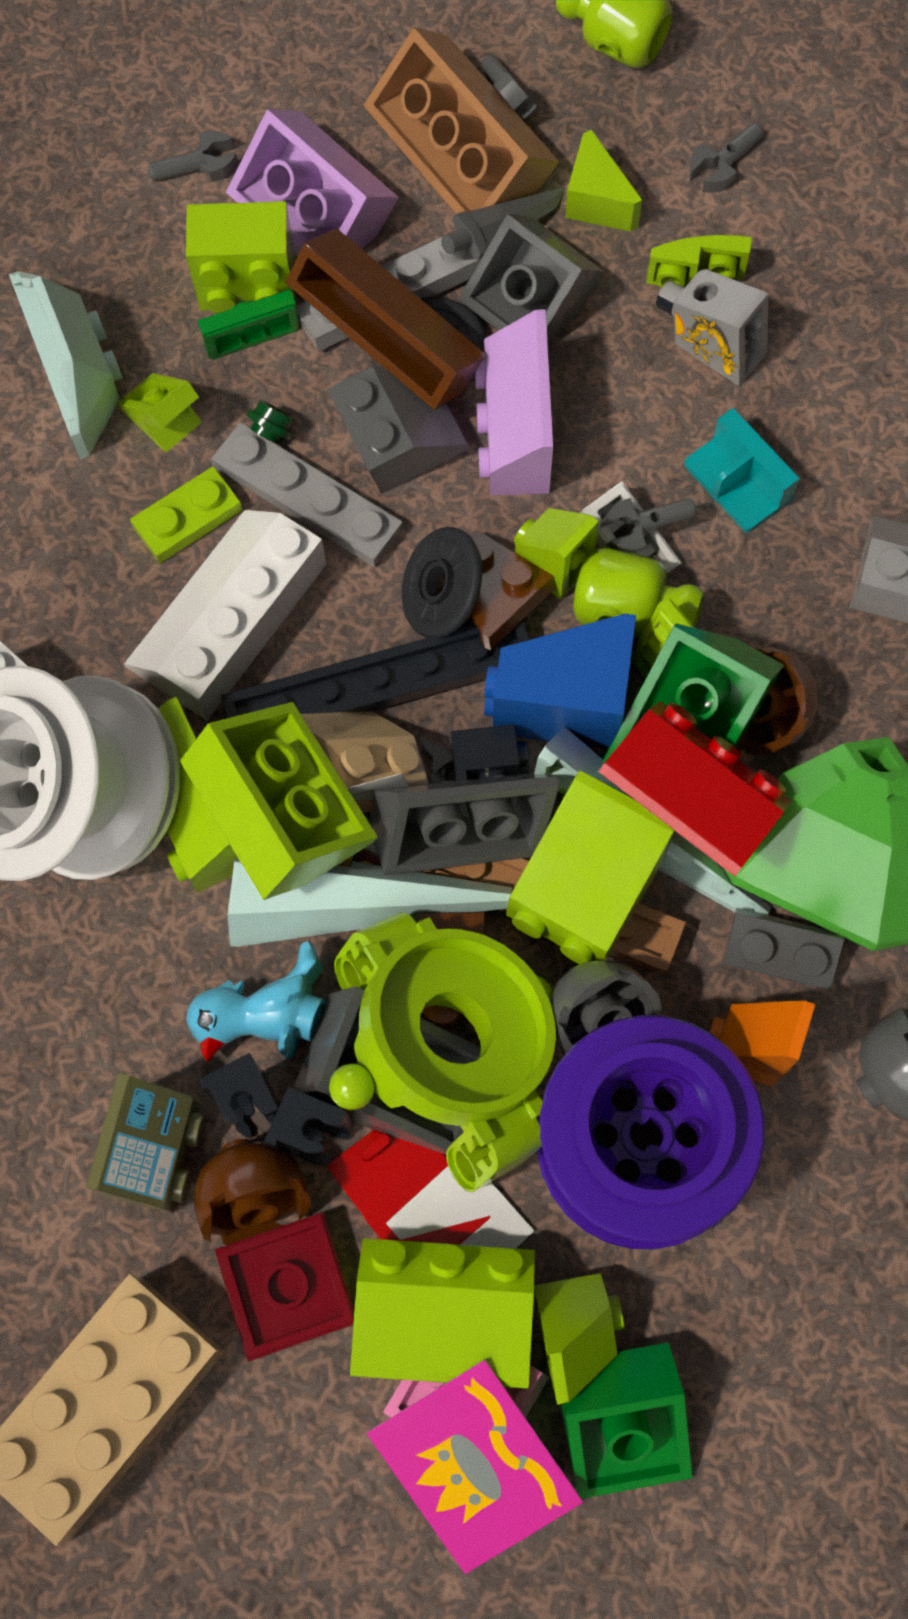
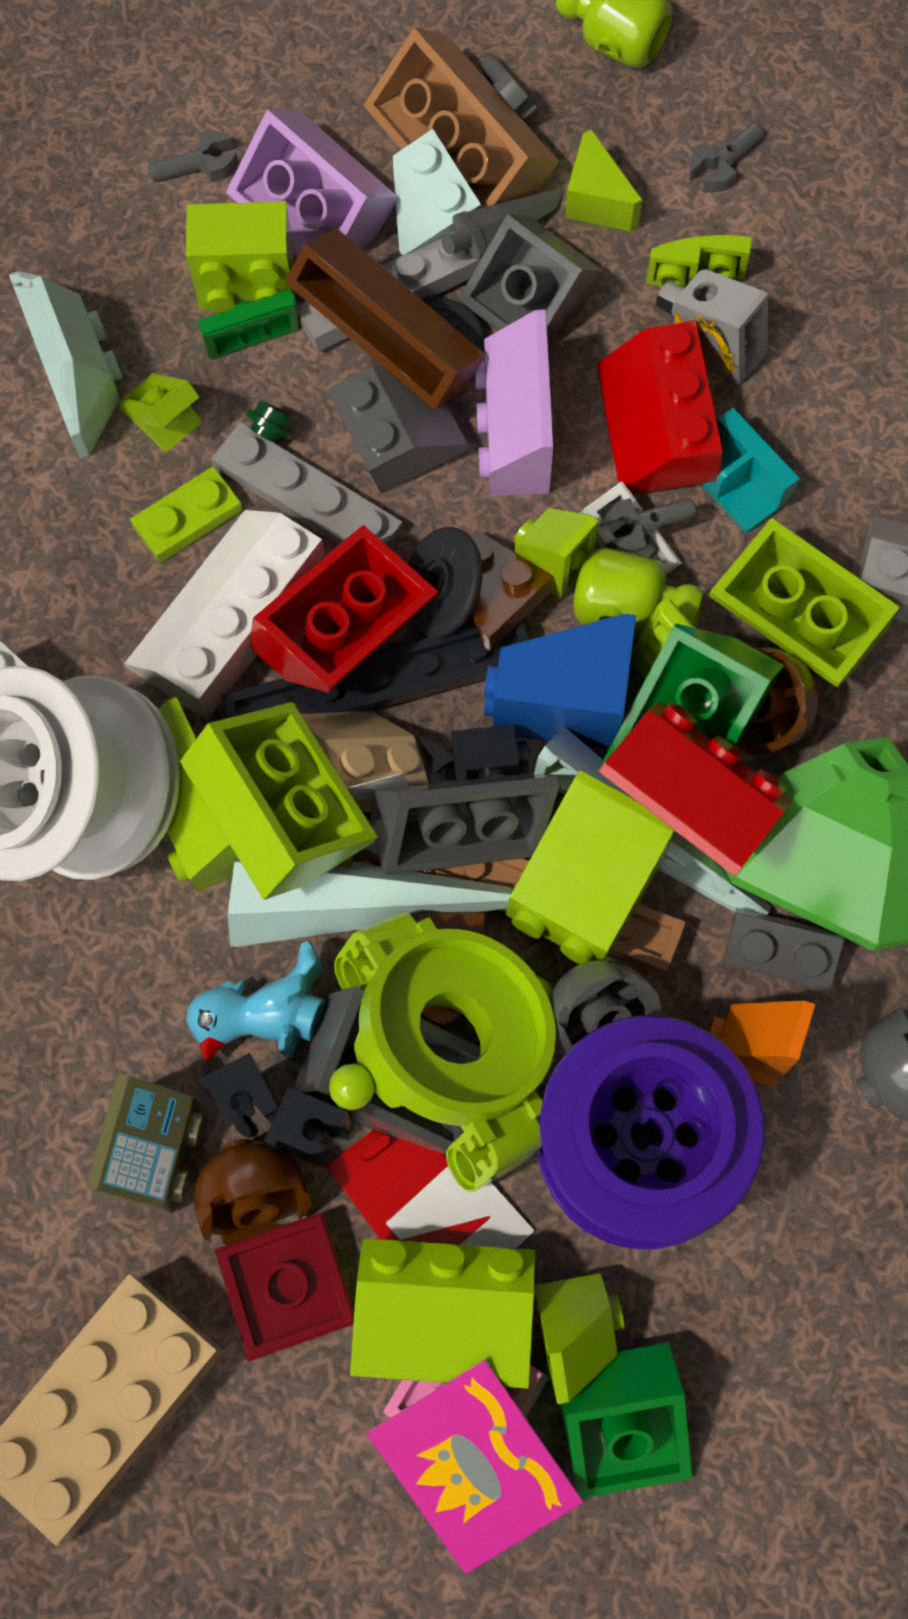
none -> red slope [249,524,438,693]
none -> light aqua wing [393,129,482,256]
none -> red slope [597,320,722,495]
none -> lime slope [709,518,900,687]

